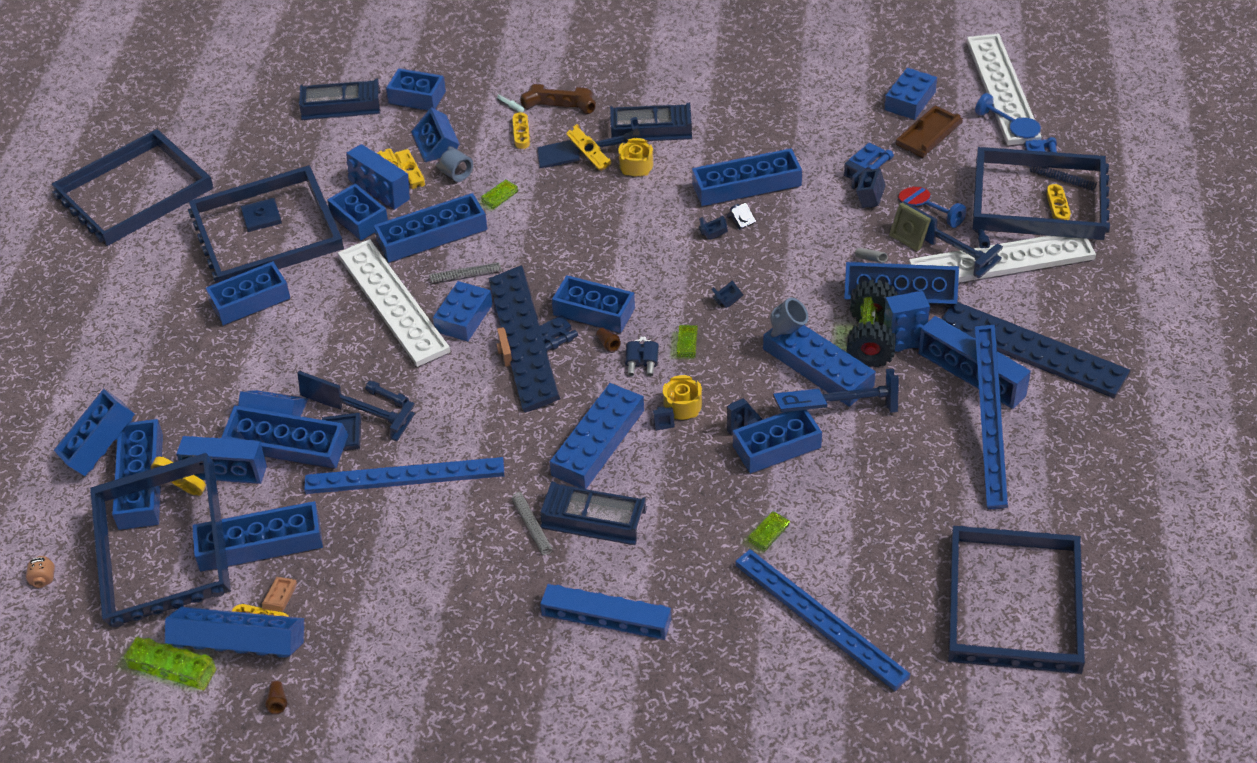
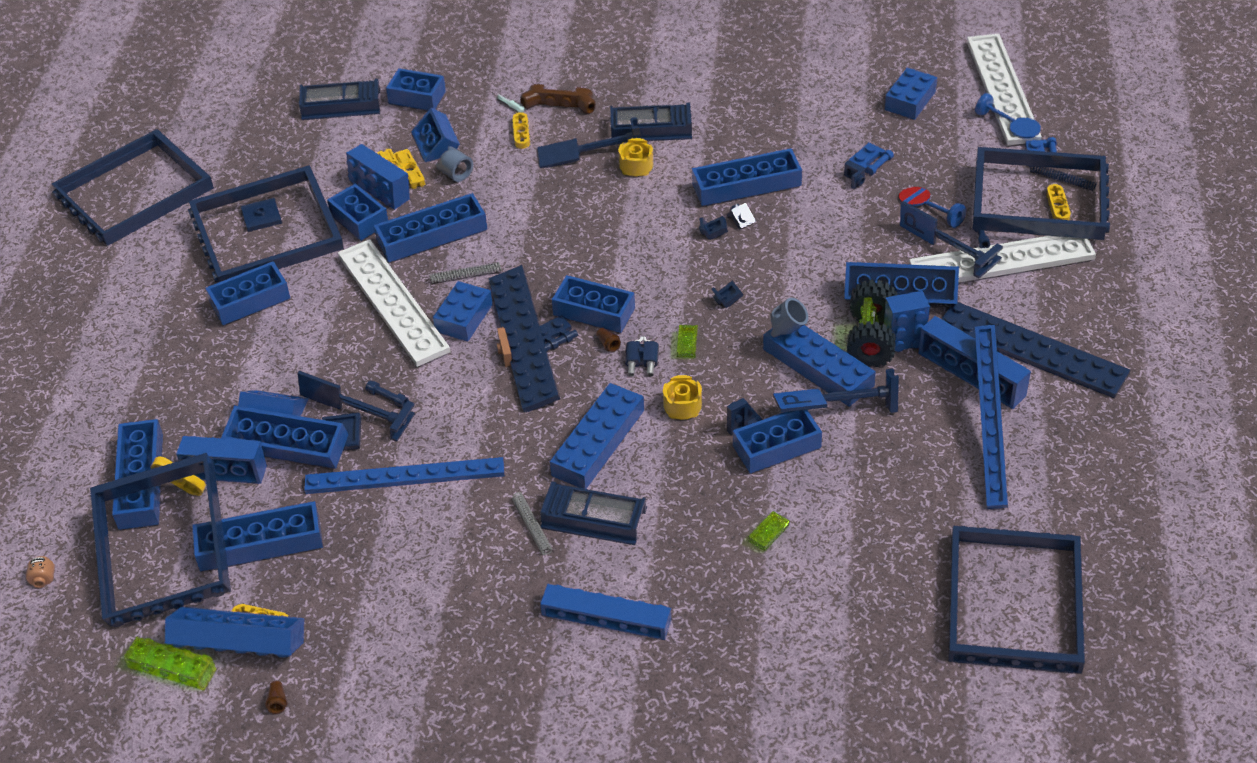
blue brick [54,388,135,476] -> none
nougat plate [262,577,297,612] -> none
clear neon green plate [481,179,518,209] -> none
yellow piece [567,124,611,171] -> none
dark blue tile [653,406,675,431] -> none
blue plate [736,549,910,691] -> none
light grey piece [855,248,888,263] -> none
dark blue brick [856,168,886,208] -> none
olive tile [889,203,931,251] -> none
reddish brown container [896,105,963,158] -> none

